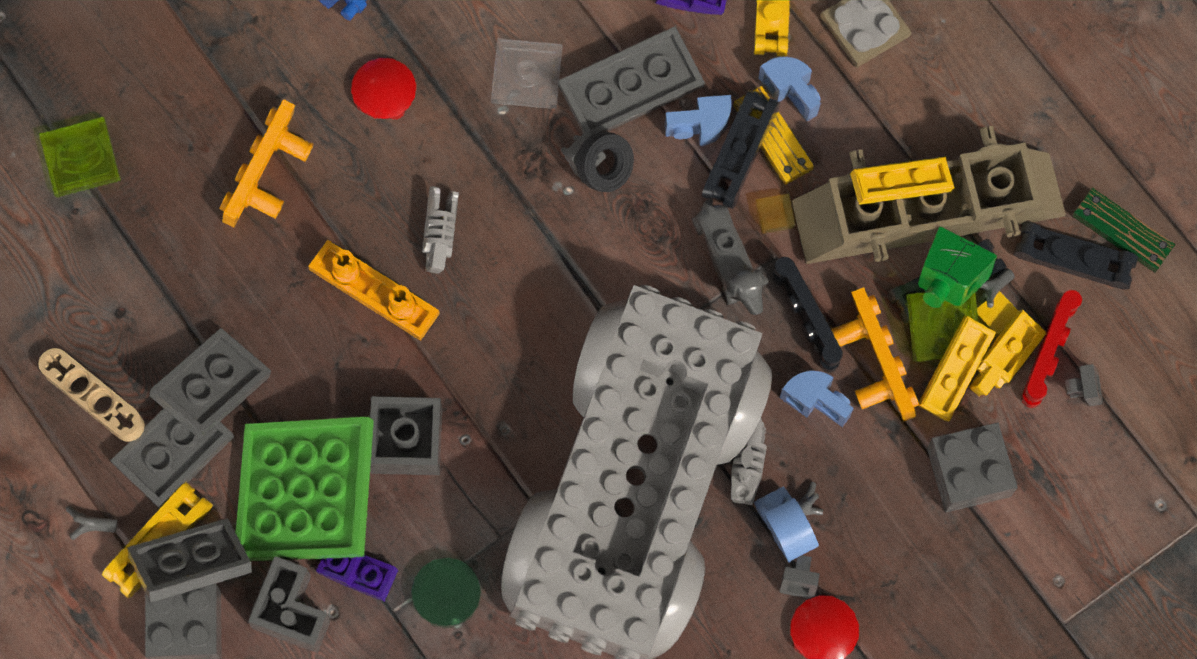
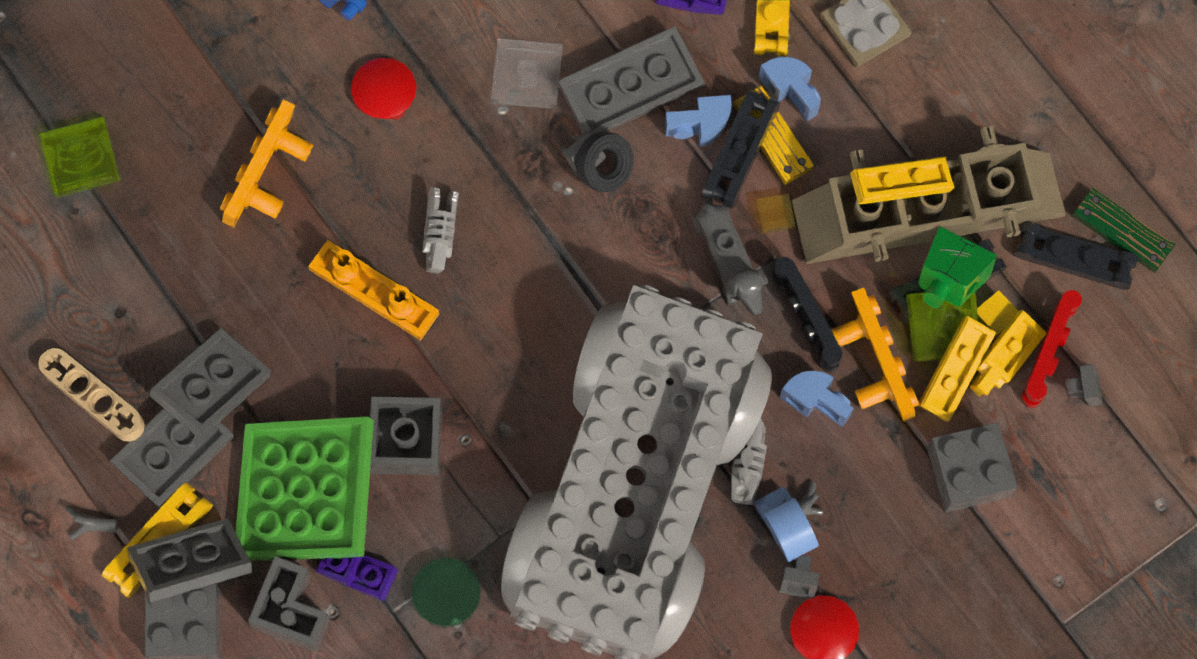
dark grey bar [978,268,1015,308] -> none

